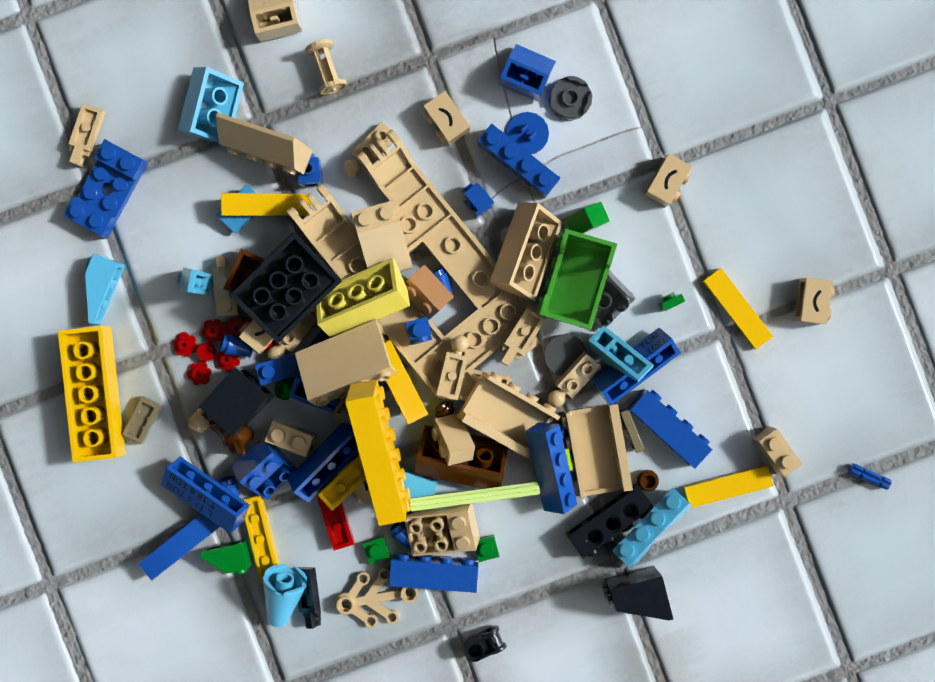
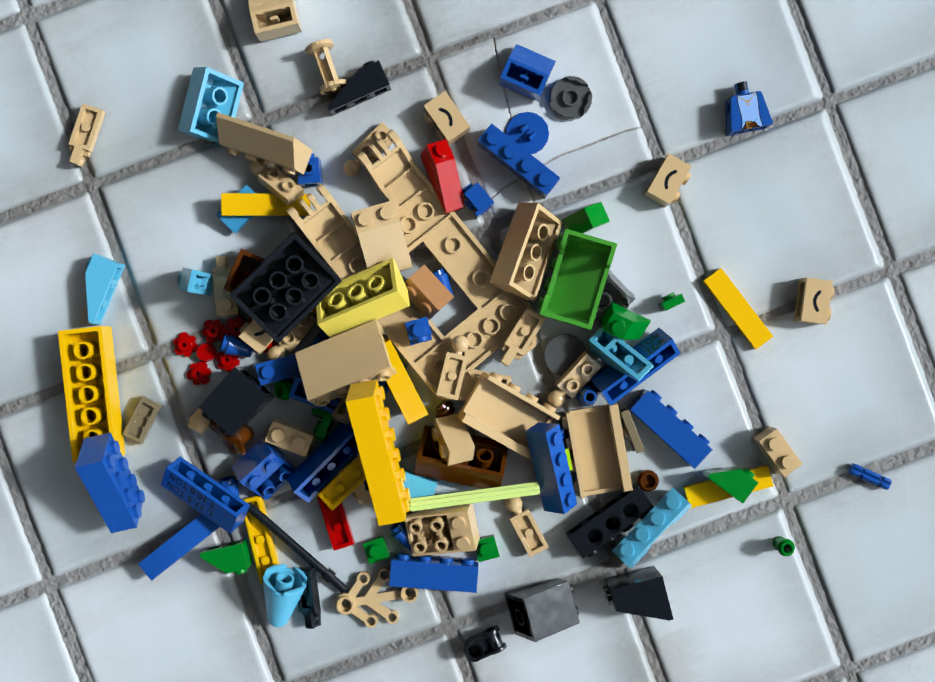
blue piece [63,139,148,238] -> none
none -> blue brick [75,432,145,533]
none -> black bar [248,502,348,593]
none -> tan plate [250,159,304,206]
none -> green bracket [311,407,334,442]
none -> black slope [328,60,391,116]
none -> slope [420,139,465,214]
none -> slope [504,578,580,642]
none -> tan plate [505,497,549,557]
none -> blue cone [576,385,598,406]
none -> green slope [601,302,651,340]
none -> green slope [703,466,759,504]
none -> torso [725,81,773,136]
none -> green pin [772,536,795,556]

